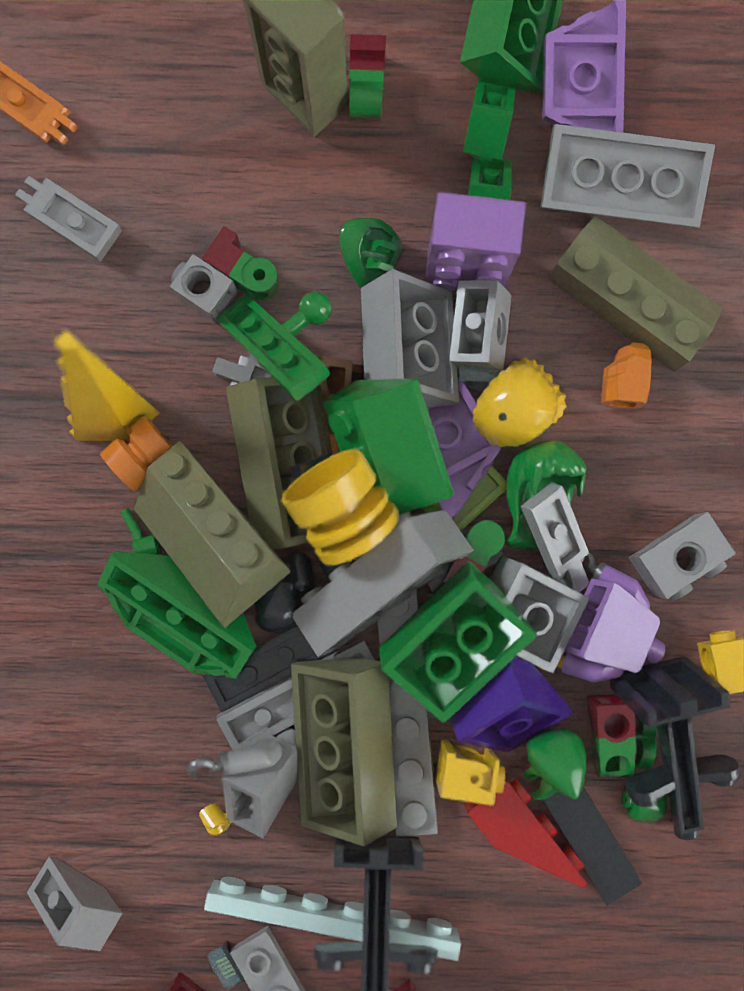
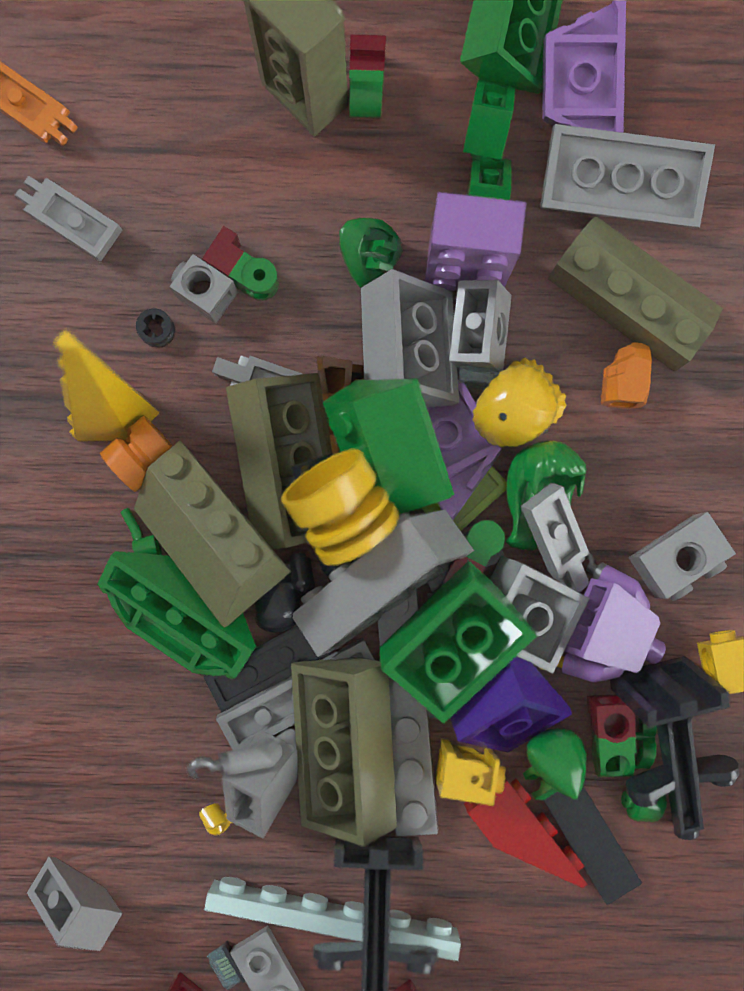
green plate [216,291,332,402] -> none
none -> black bush [136,308,176,348]

